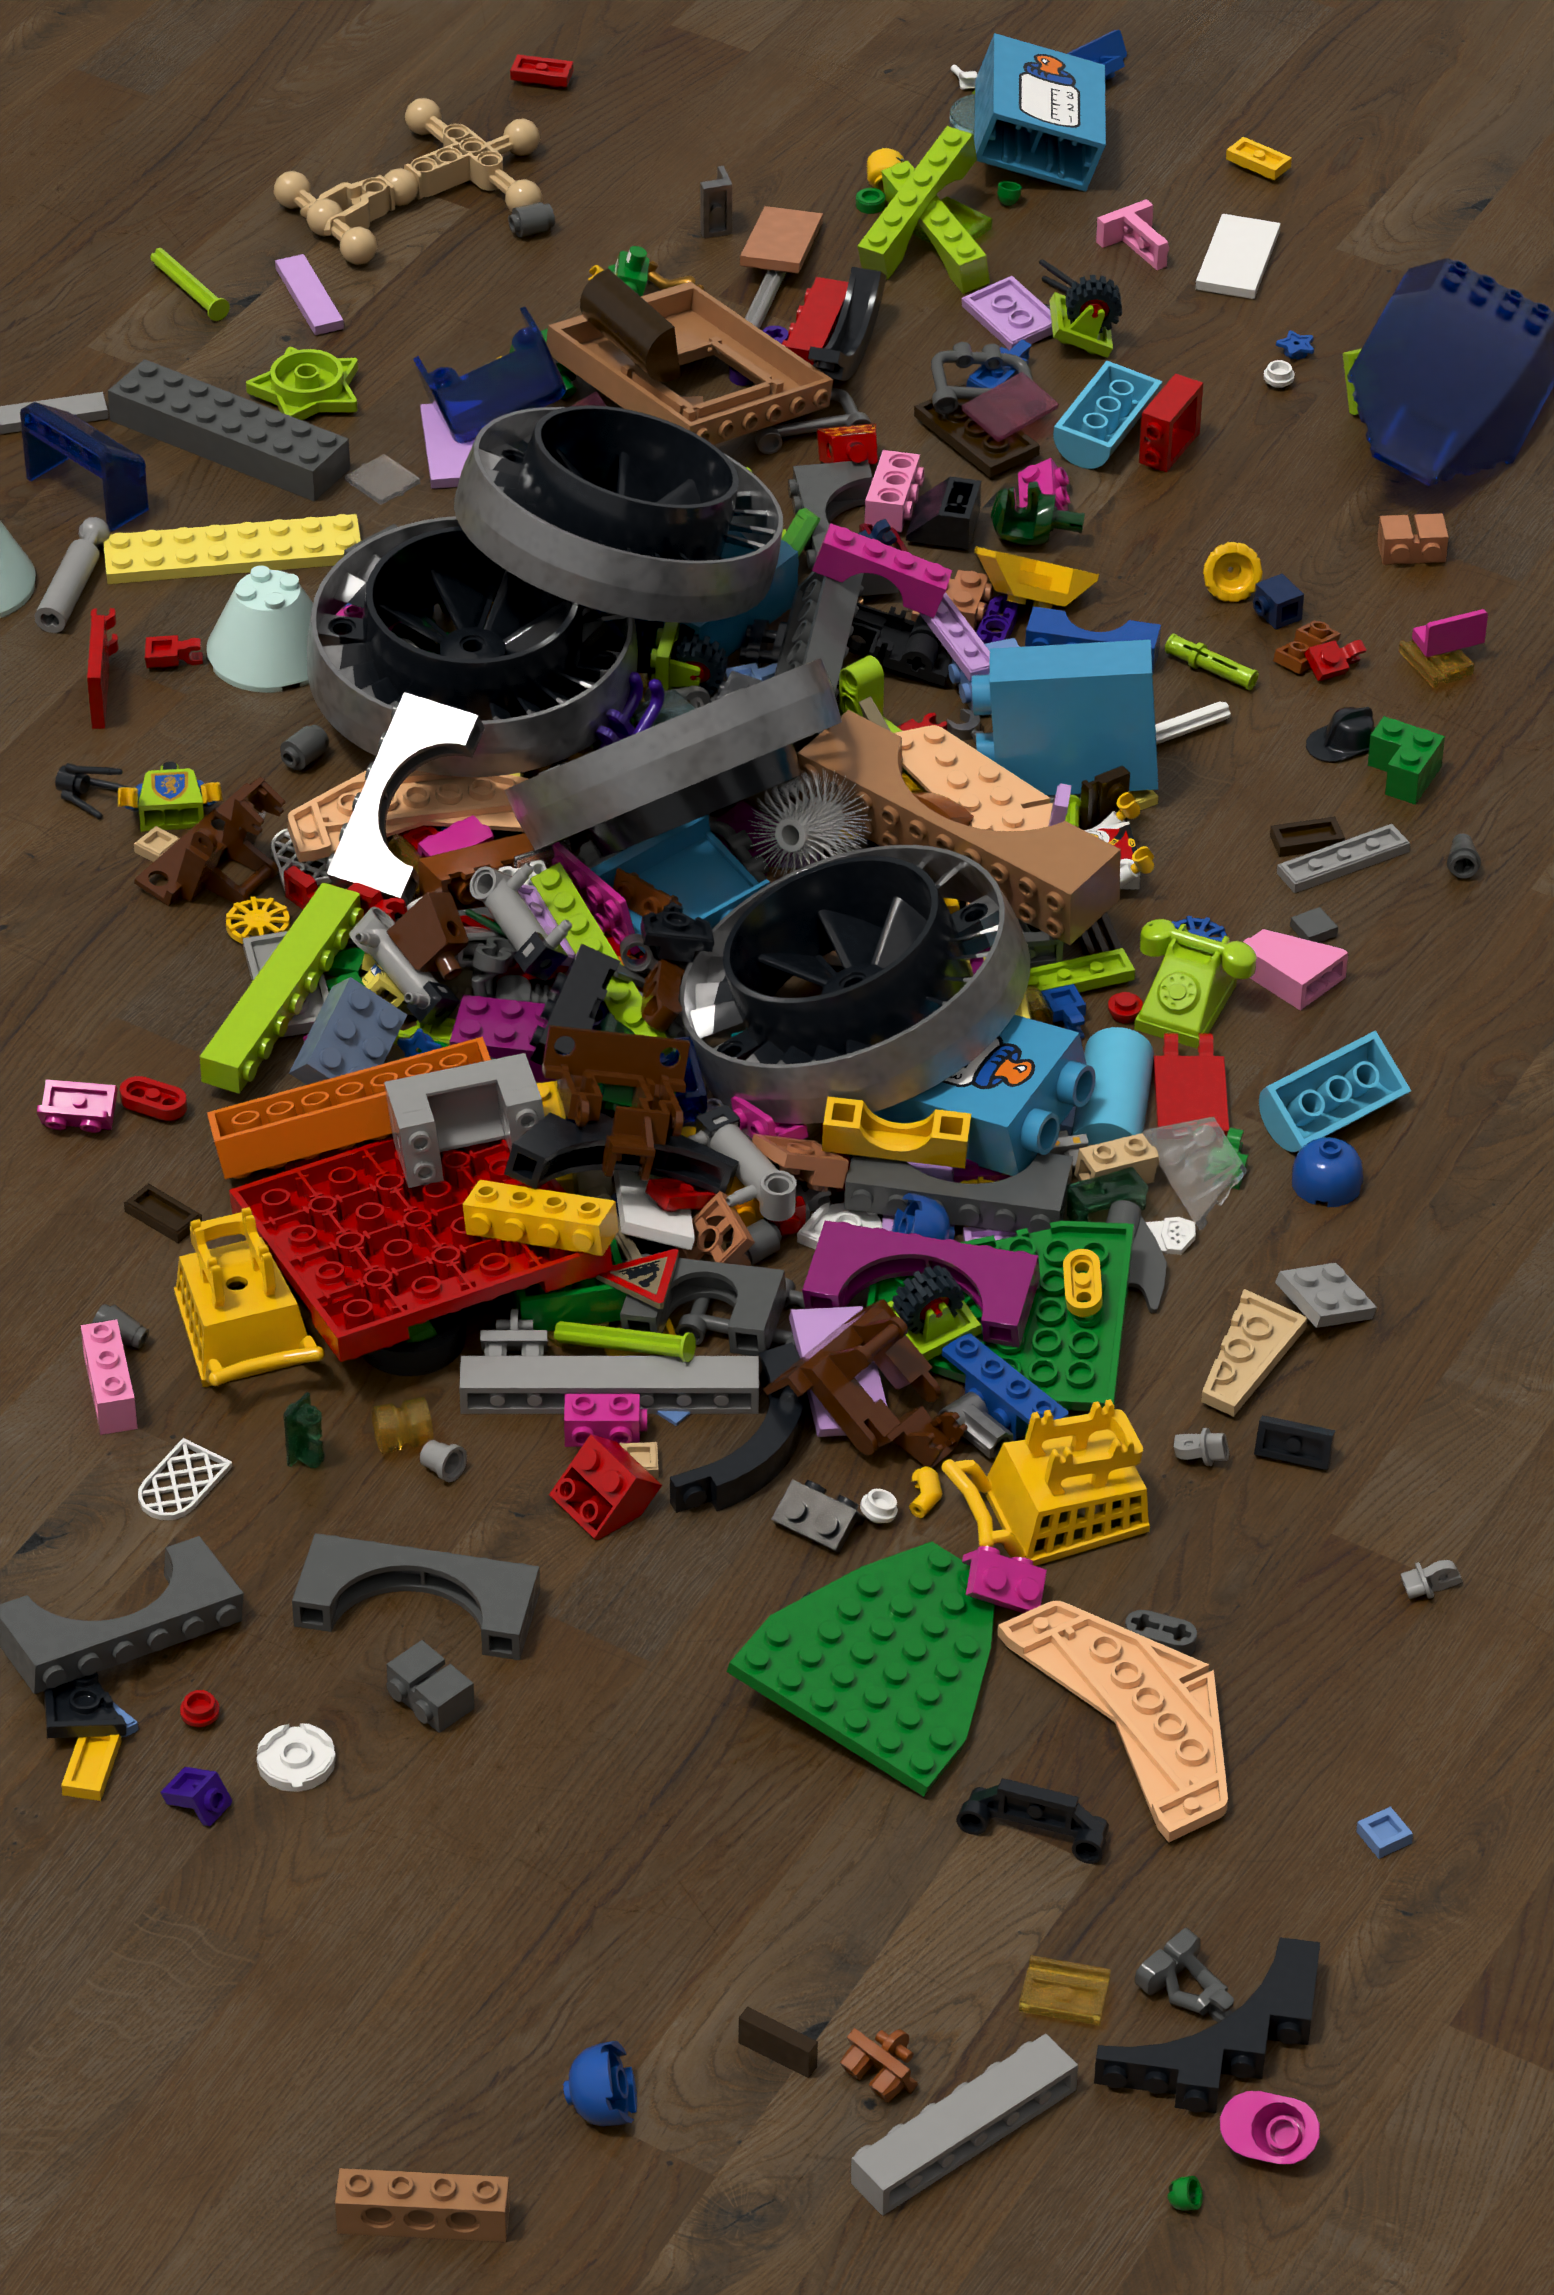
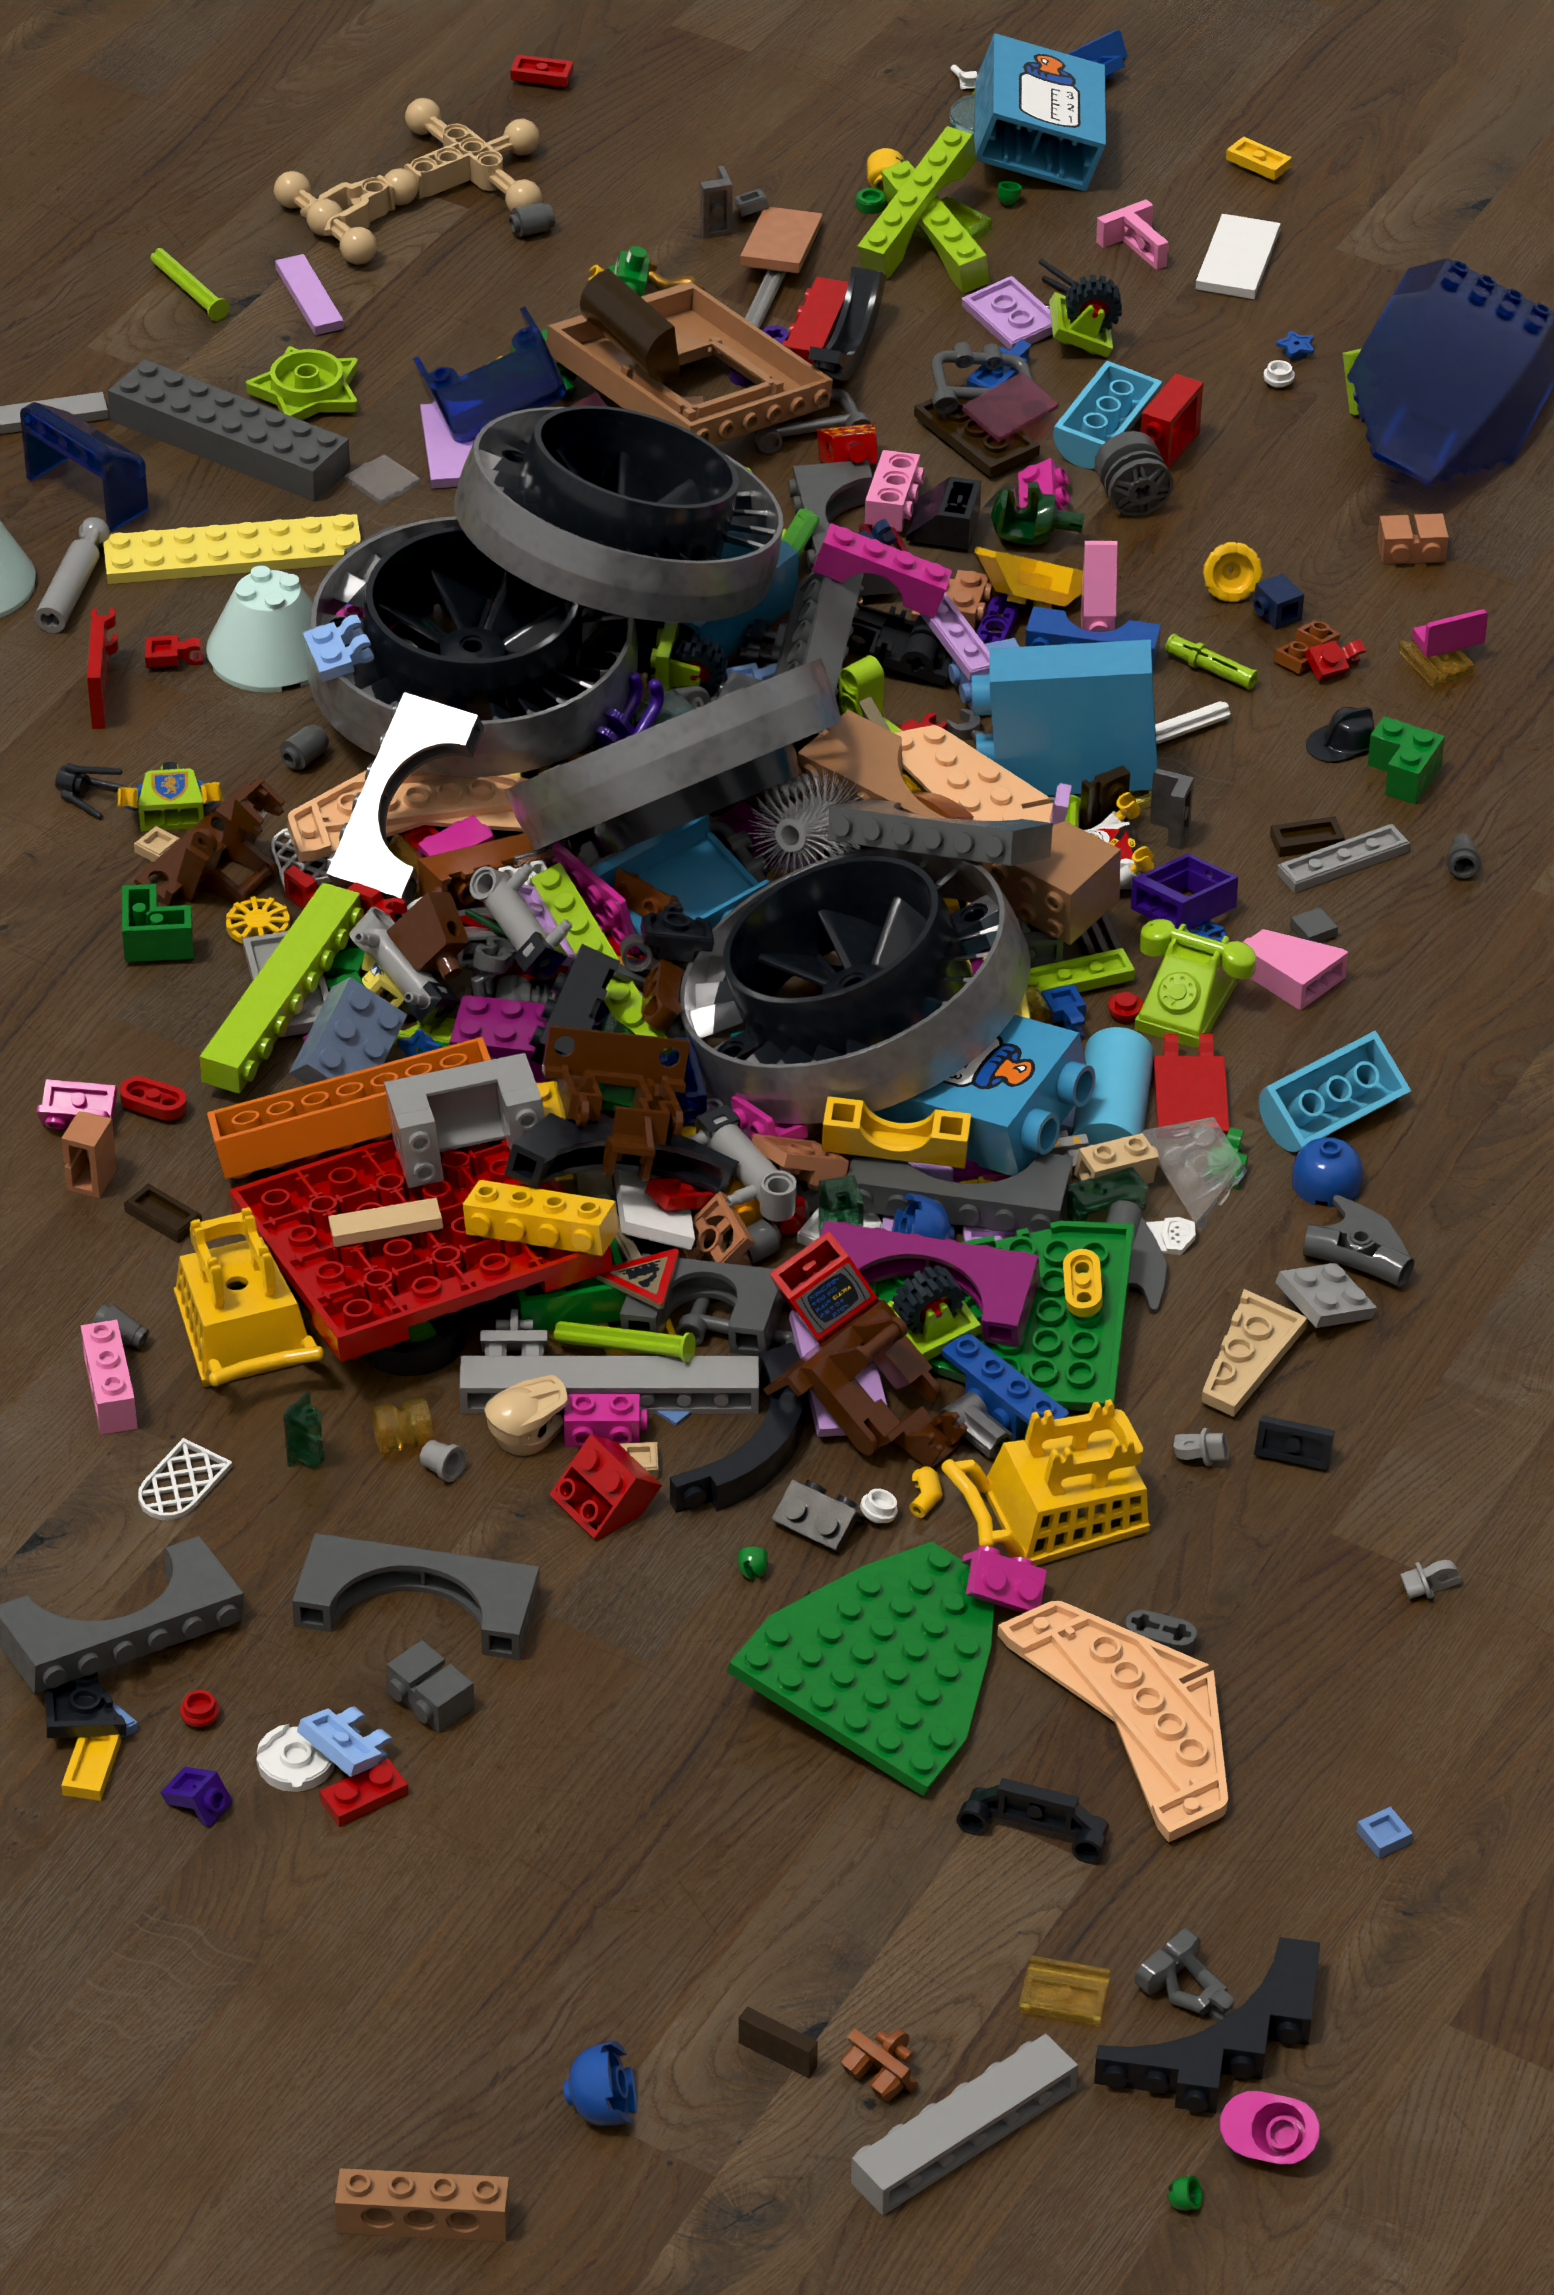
none -> nougat piece [61,1110,117,1198]
none -> green brick [122,884,194,962]
none -> light blue plate [297,1706,393,1777]
none -> light blue plate [302,615,374,682]
none -> red plate [319,1759,409,1827]
none -> tan tile [328,1197,443,1247]
none -> tan helmet [485,1375,569,1456]
none -> dark grey tile [733,188,769,217]
none -> green hinge [737,1547,768,1580]
none -> red slope [769,1231,879,1344]
none -> clear green hinge [818,1175,864,1236]
none -> dark grey arch [828,799,1053,866]
none -> bright pink slope [1080,541,1117,632]
none -> dark grey wheel [1094,431,1173,517]
none -> dark purple window [1131,853,1238,930]
none -> flat silver panel [1150,769,1194,849]
none -> dark grey pin [1303,1195,1415,1287]

